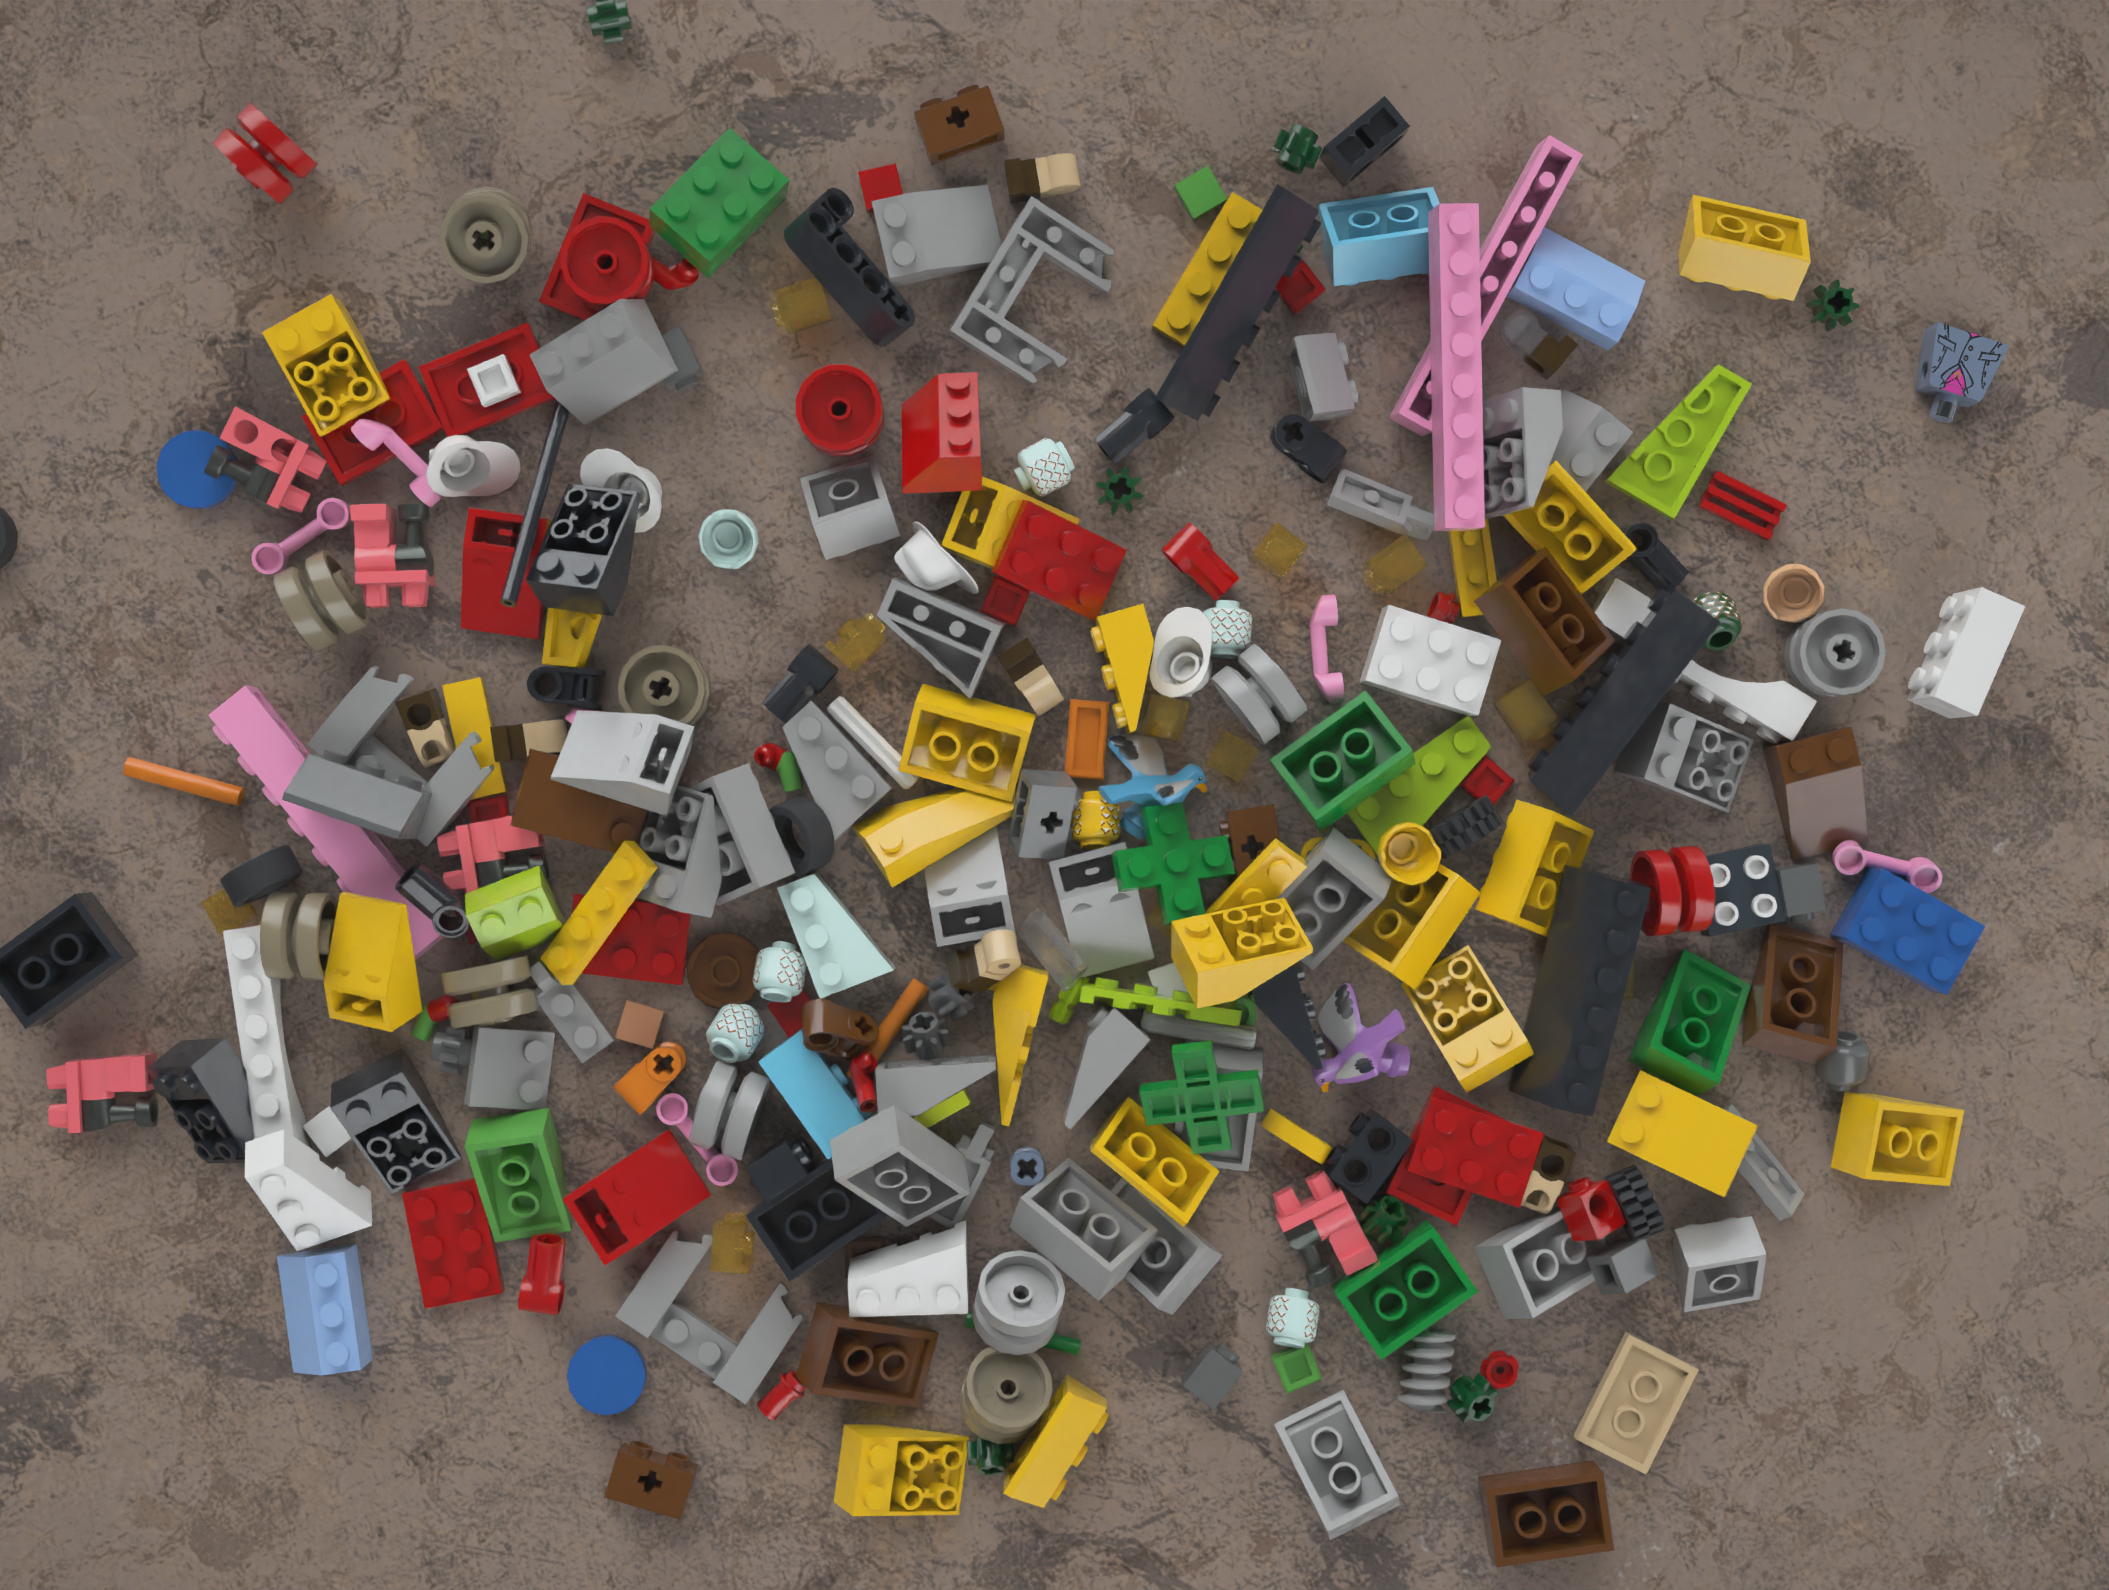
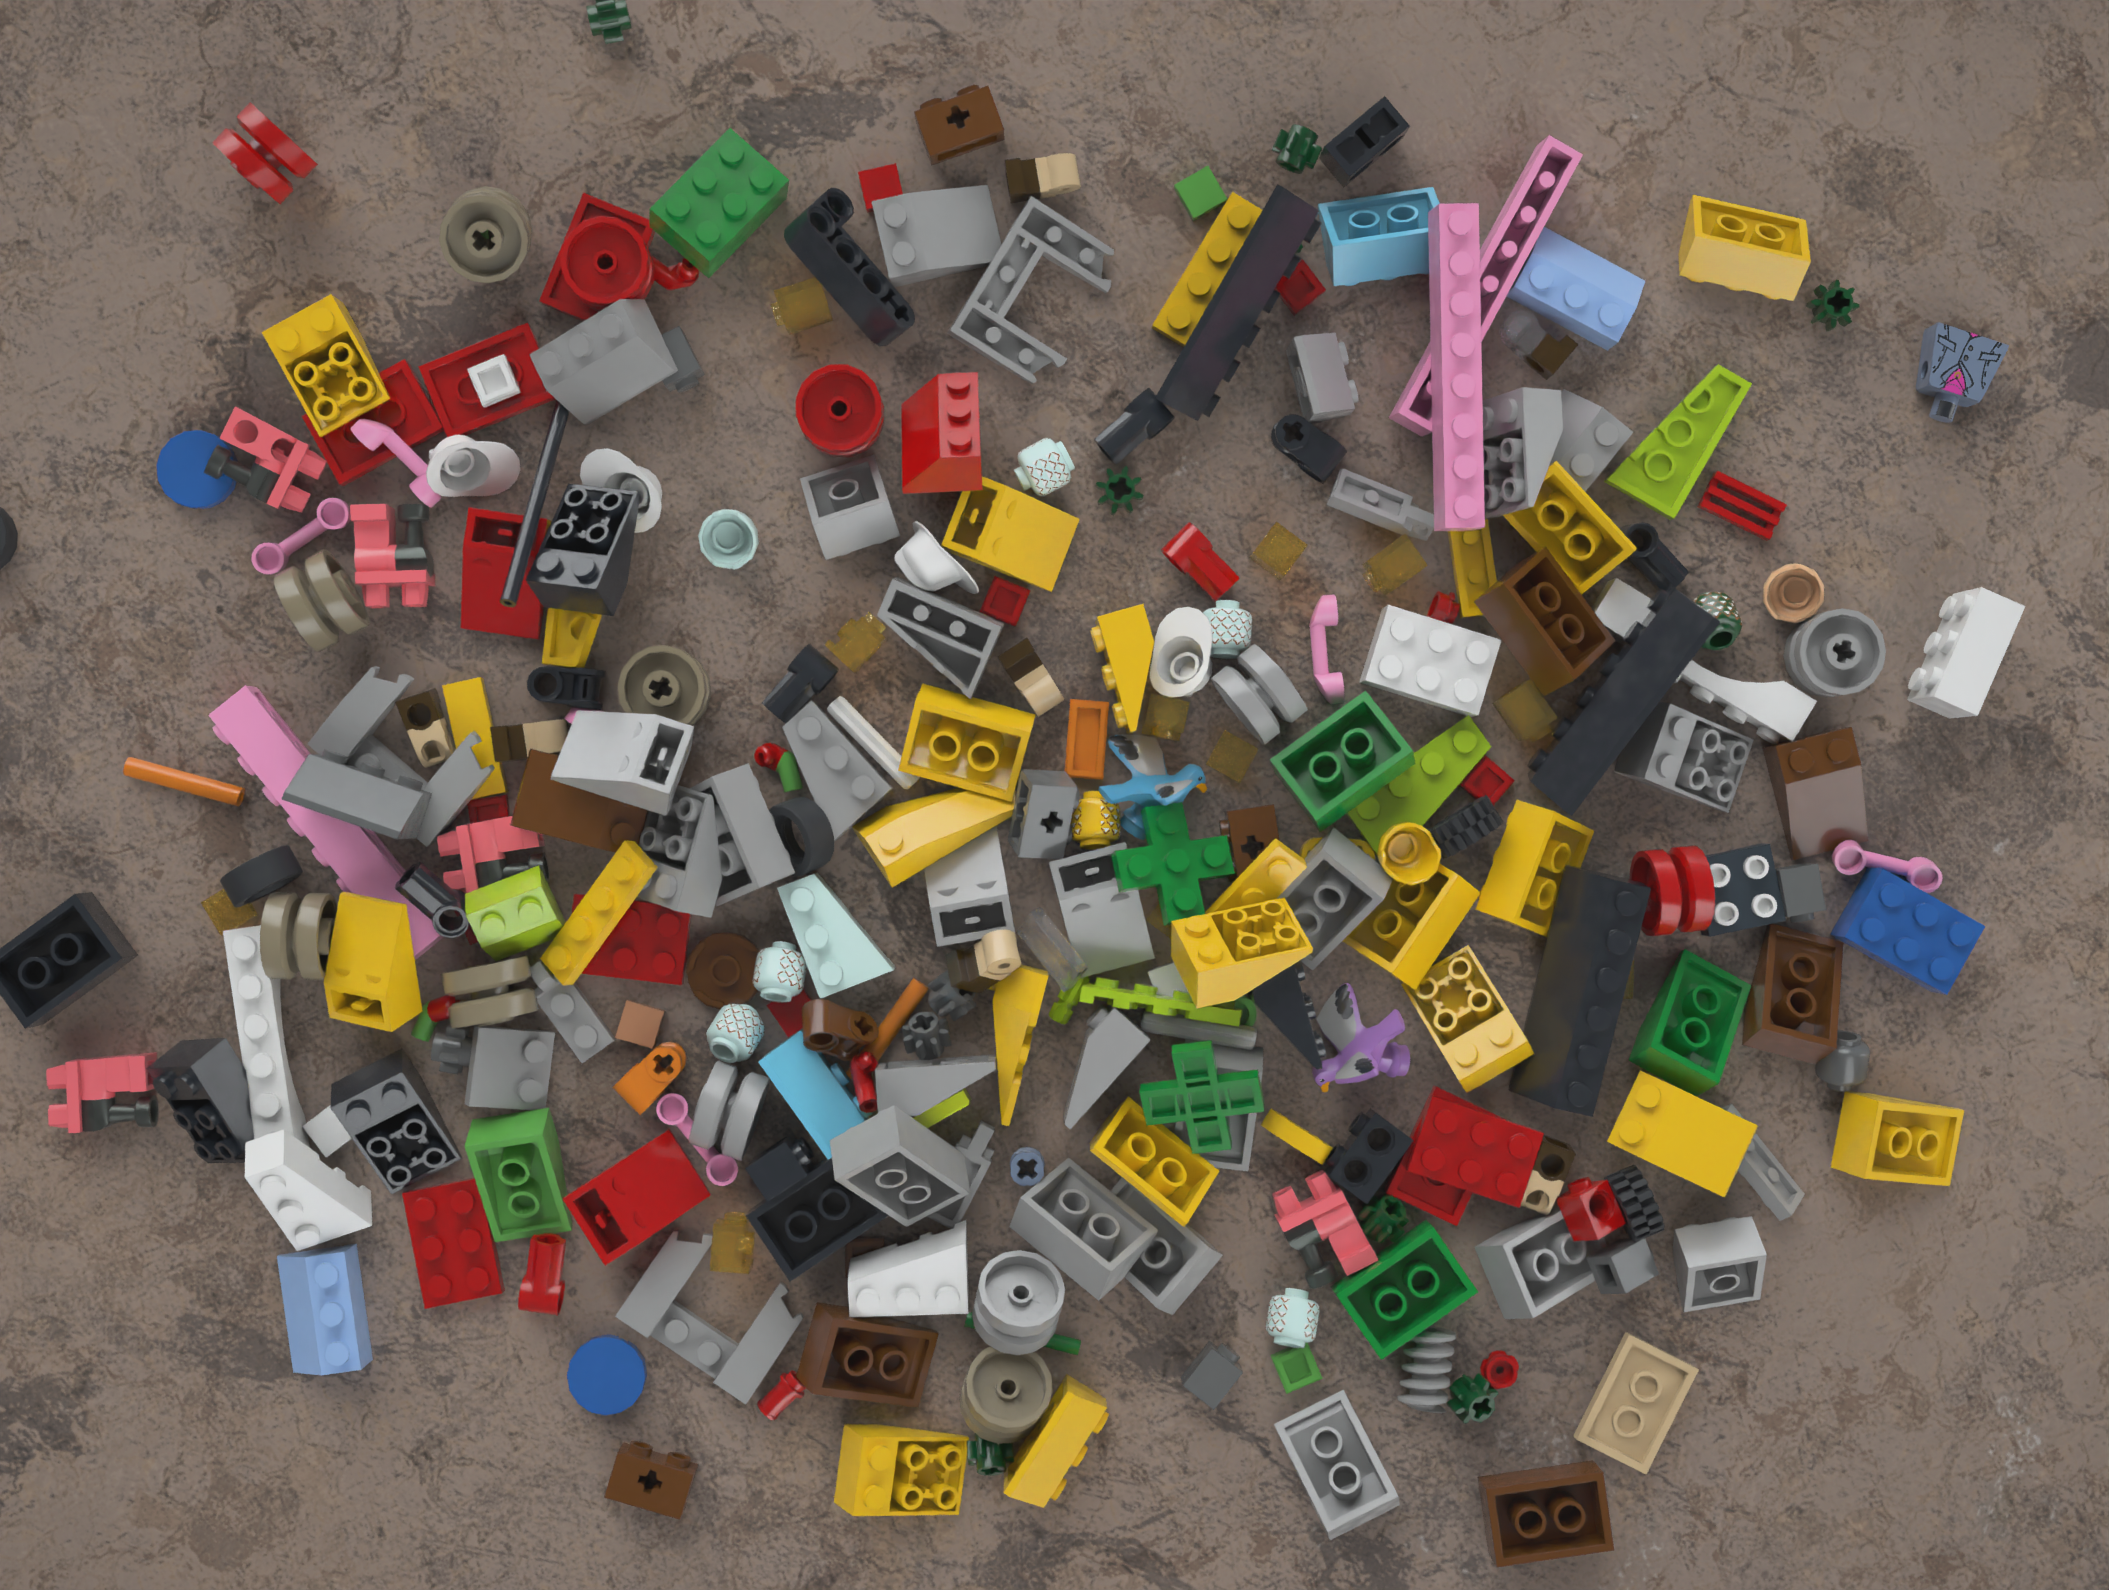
red plate [991,500,1127,621] -> none

